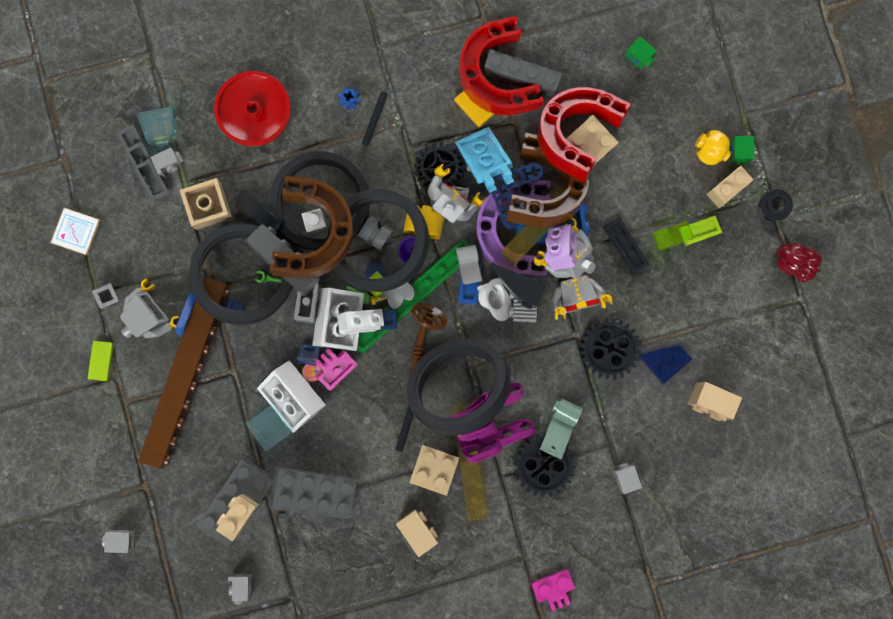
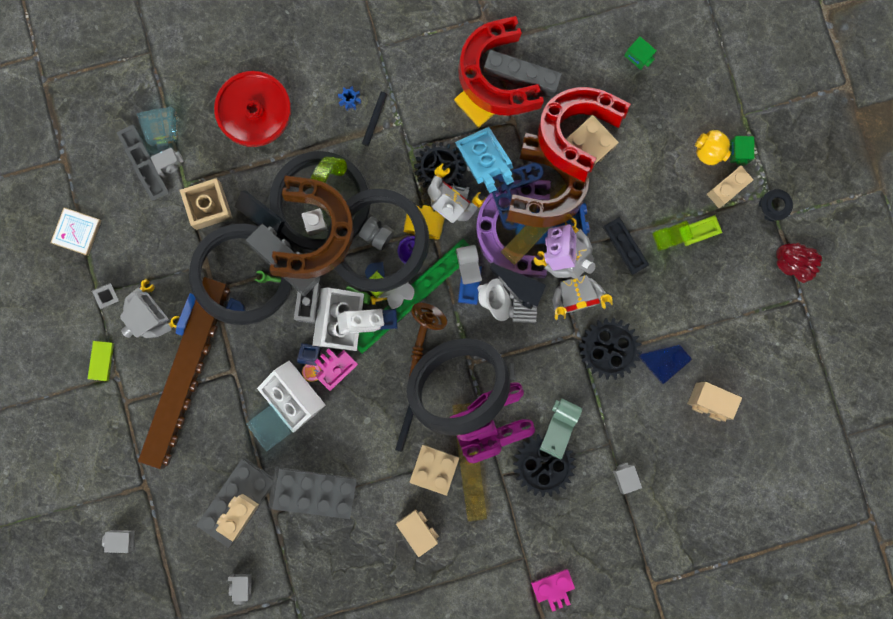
none -> clear neon green panel [310,156,347,183]

